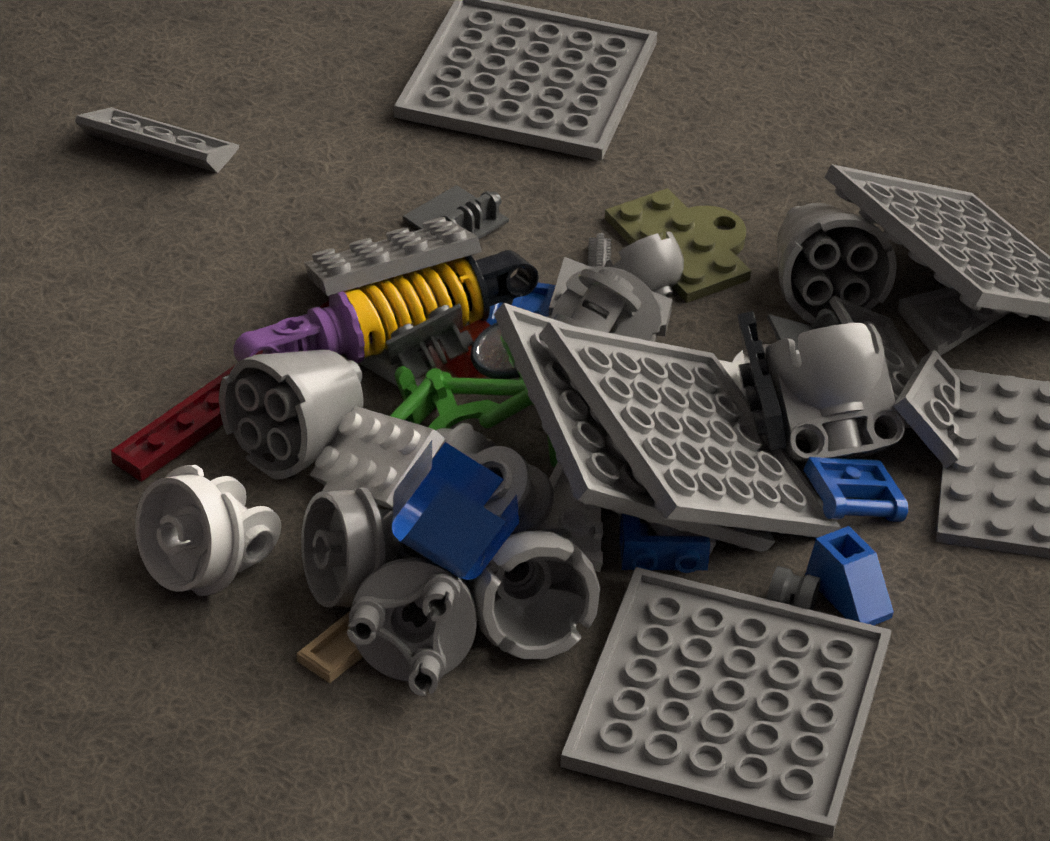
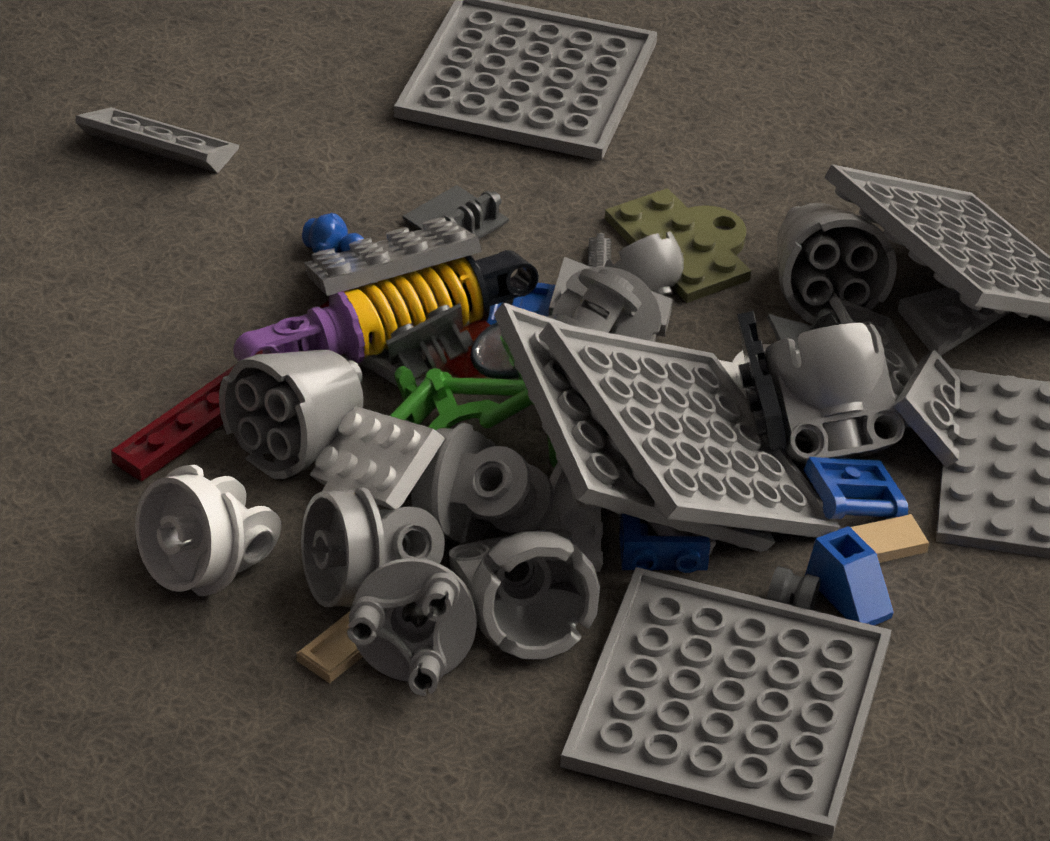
blue piece [392,440,519,580] -> none
none -> blue animal [302,213,364,253]
none -> tan tile [835,514,929,563]

